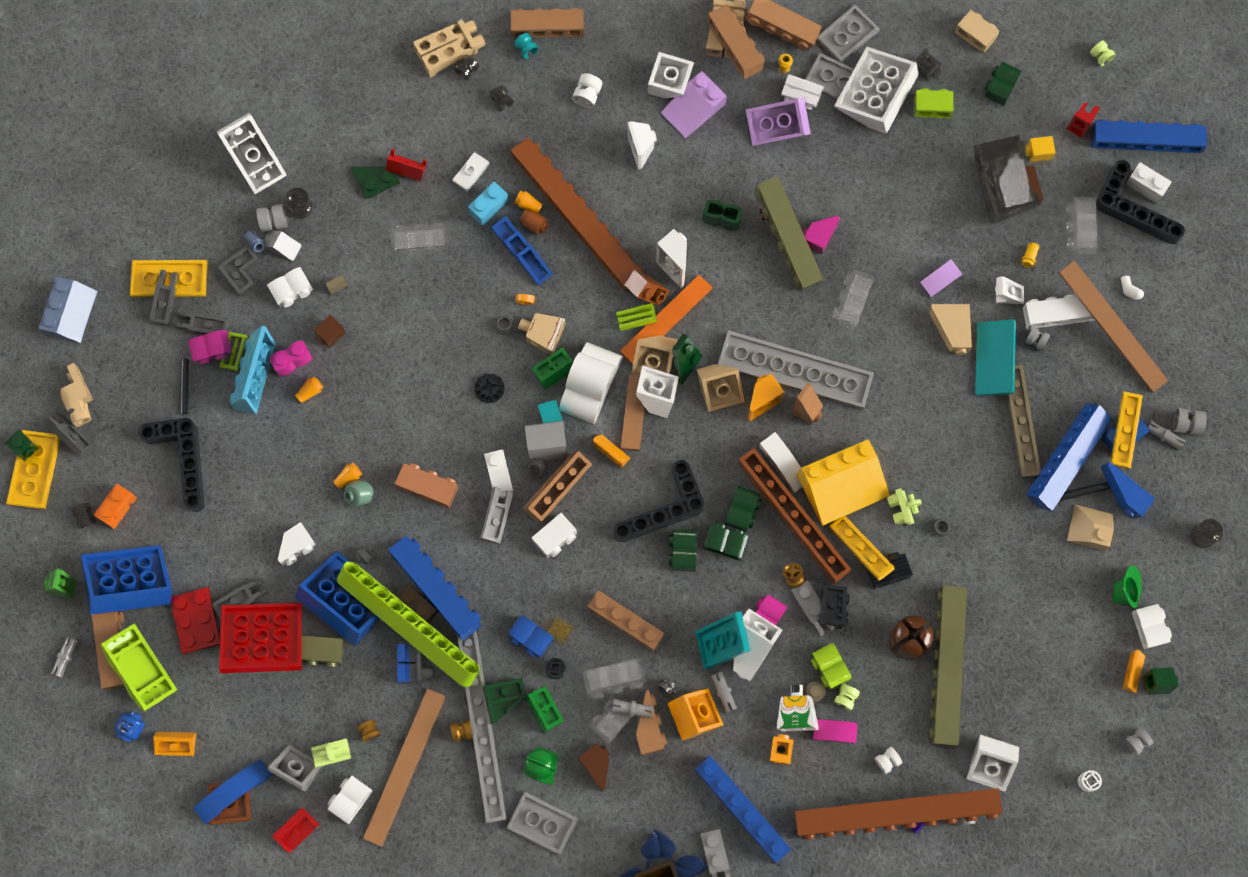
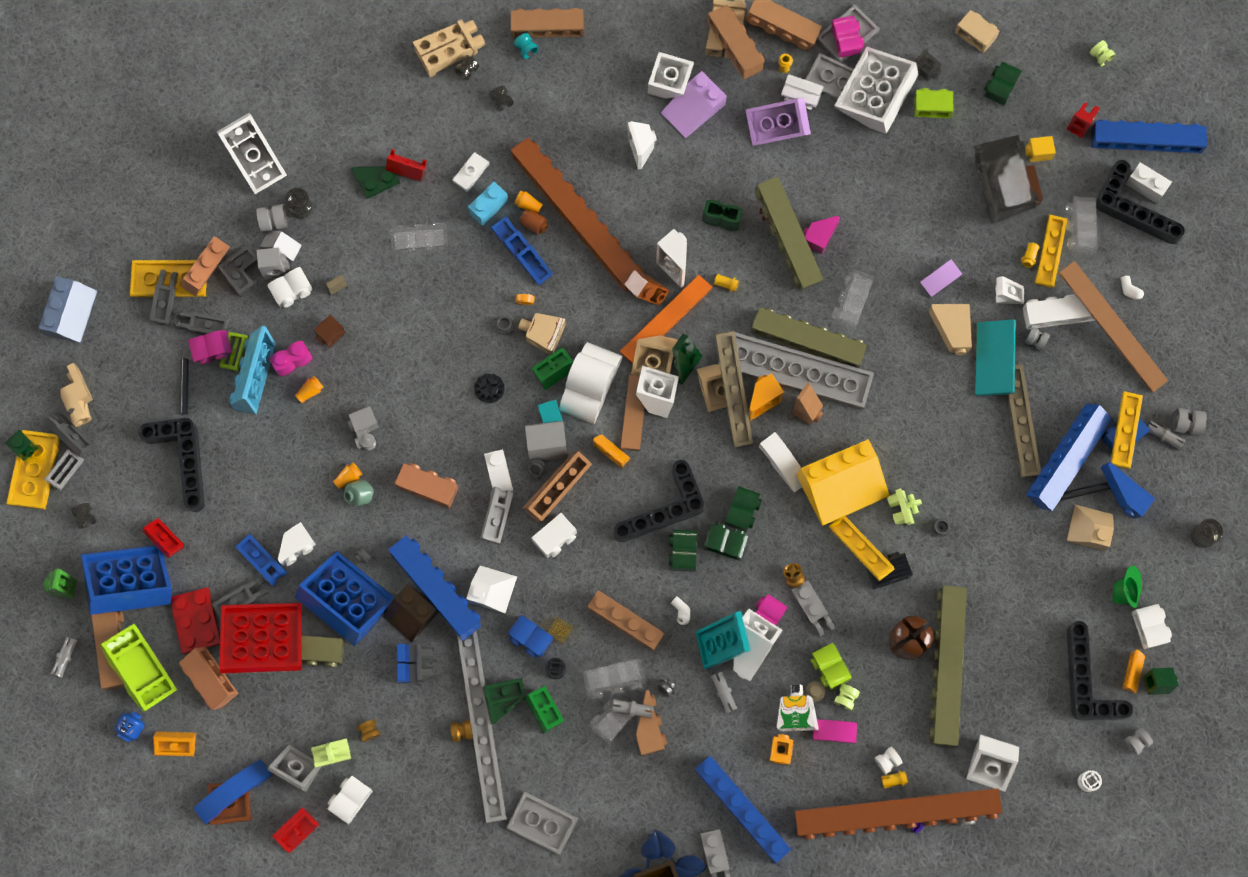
orange brick [94,483,137,529] -> none
sand blue pin [245,231,264,252] -> none
lime beam [337,561,480,687] -> none
medium nougat tile [363,689,446,847] -> none
green piece [523,747,559,785] -> none
white wheel [572,73,603,108] -> none
reddish brown slope [578,743,610,791] -> none
lime tile [616,303,657,331] -> none
light orange slope [667,688,723,741] -> none
dark orange brick [738,448,852,585] -> none
black bracket [820,584,850,629] -> none
none -> light grey tile [44,449,84,491]
none -> red plate [142,518,184,558]
none -> nougat brick [179,646,239,710]
none -> nougat brick [180,236,230,297]
none -> blue plate [236,534,287,586]
none -> light grey brick [256,247,290,280]
none -> light grey brick [348,406,379,451]
none -> white slope [466,566,517,614]
none -> white arm [671,596,690,625]
none -> yellow pin [714,274,739,292]
none -> dark tan plate [714,330,753,447]
none -> olive brick [751,307,867,368]
none -> dark pink brick [831,15,864,58]
none -> yellow pin [881,770,908,789]
none -> yellow tile [1035,214,1068,288]
none -> black beam [1067,621,1133,720]

